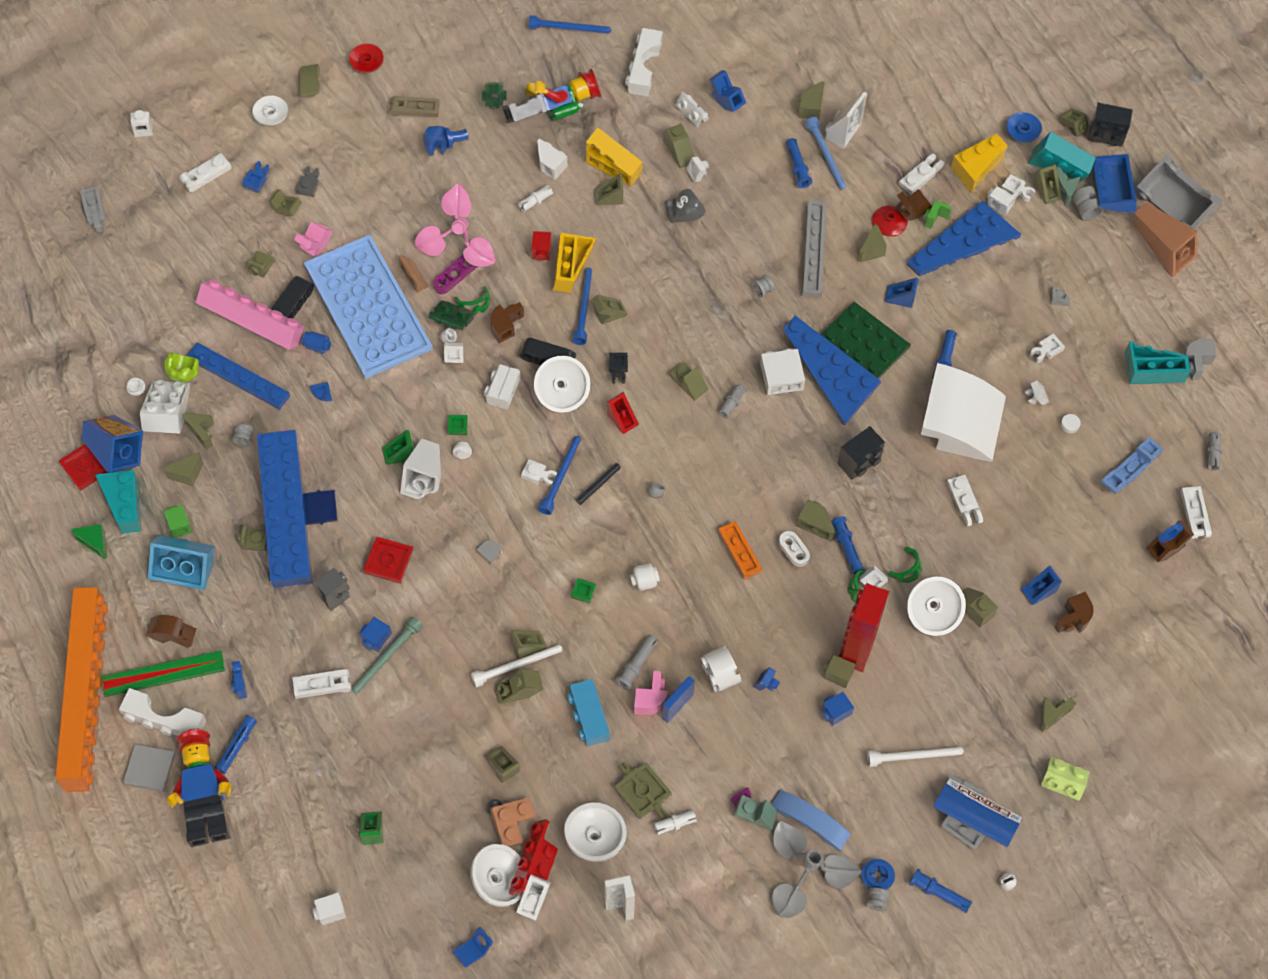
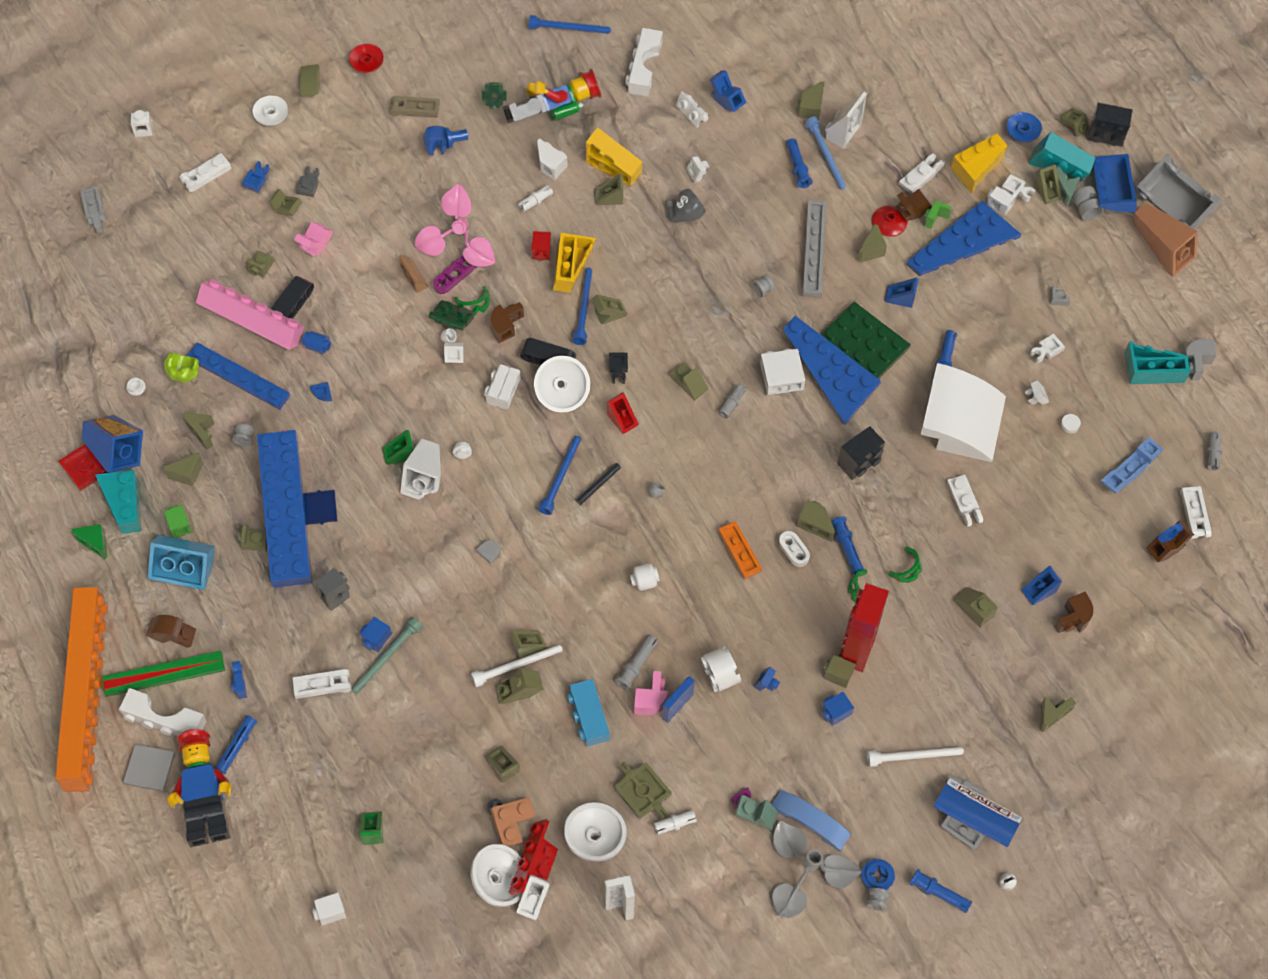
white slope [140,380,190,434] -> none
light blue plate [304,235,433,379] -> none
red plate [363,537,414,584] -> none
green plate [448,415,468,435] -> none
blue bracket [453,927,493,967] -> none
white plate [521,459,557,487] -> none
green plate [571,578,596,604] -> none
olive slope [665,124,695,168] -> none
white tile [860,565,888,587] -> none
white dish [907,576,966,636] -> none
yellowish green bracket [1041,757,1090,800] -> none

